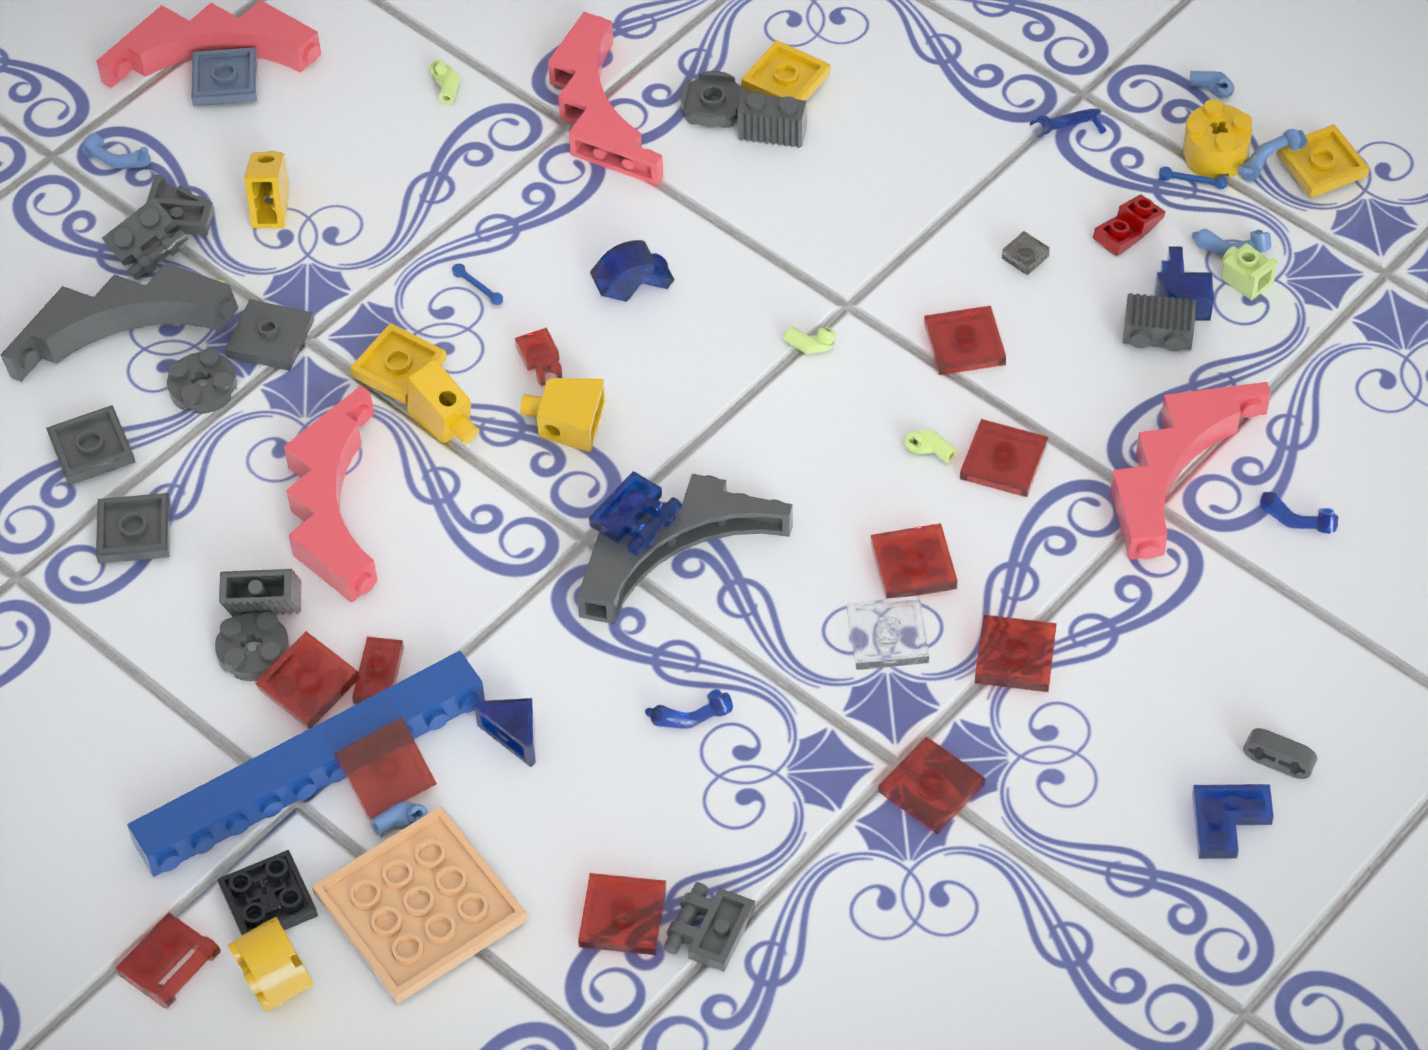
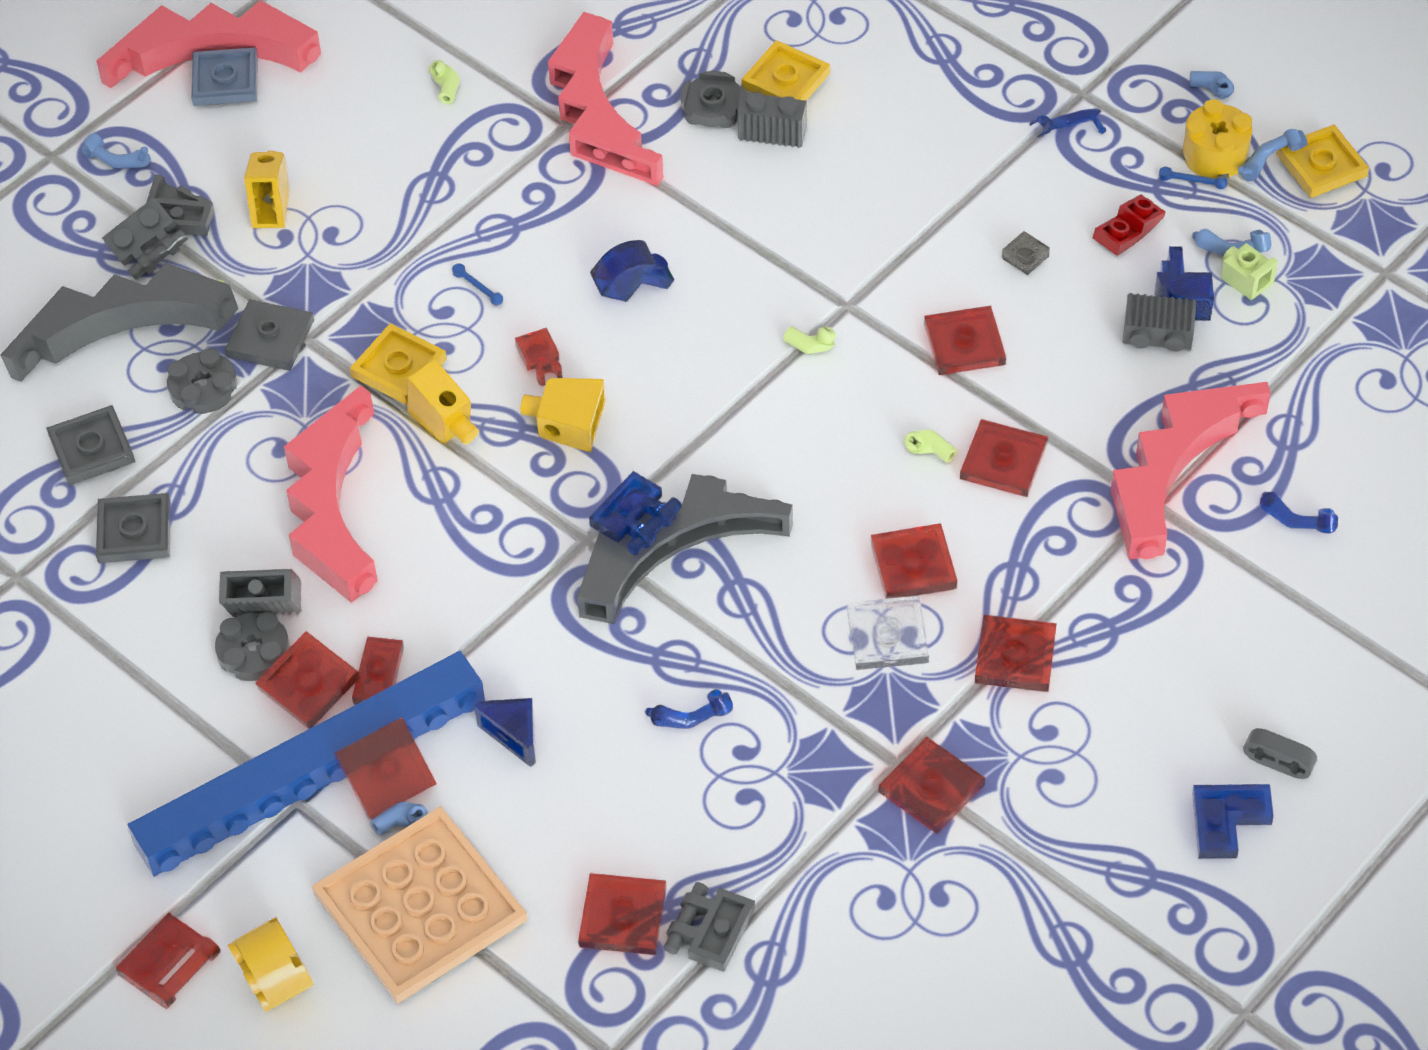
black tile [217,850,318,936] -> none

